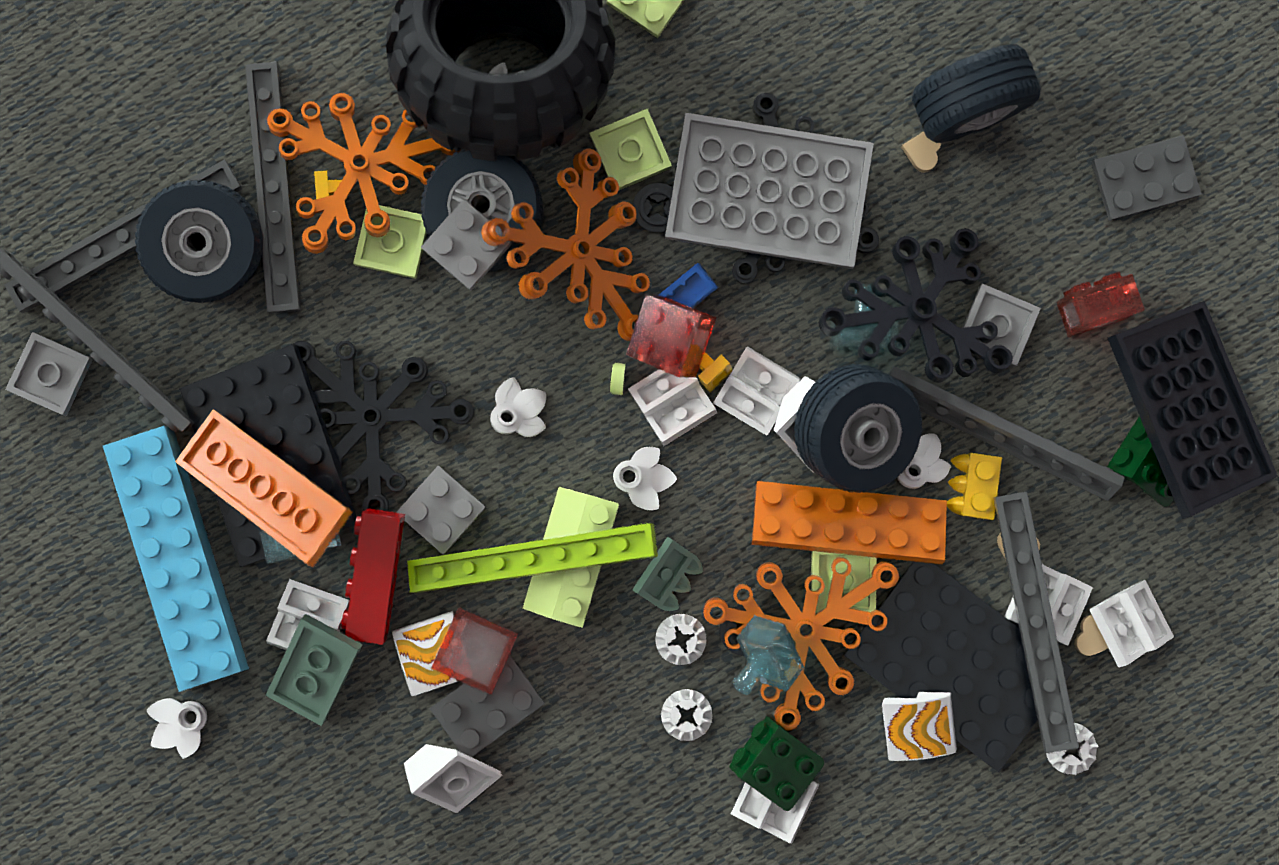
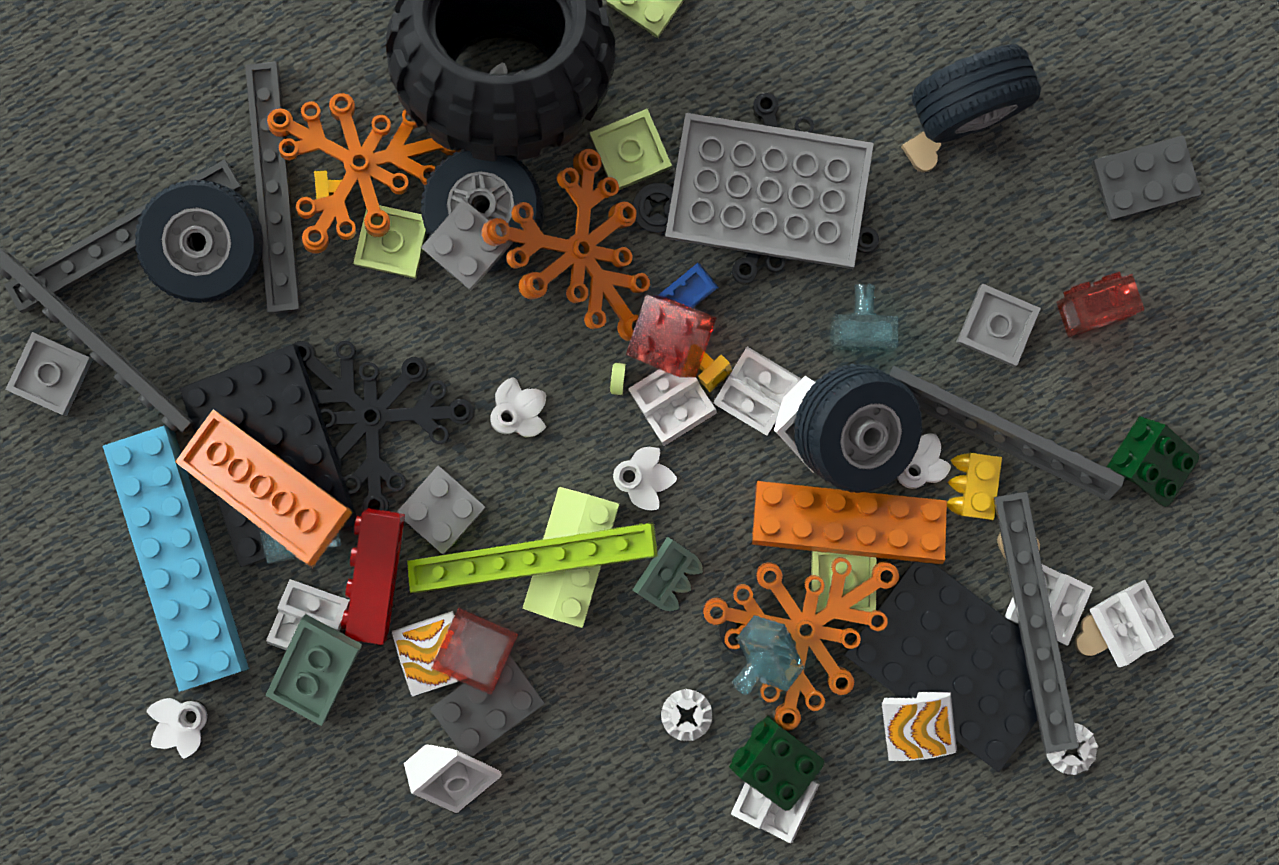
white gear [655,614,706,665] -> none
black plant [818,228,1013,383] -> none
black plate [1107,300,1278,519] -> none

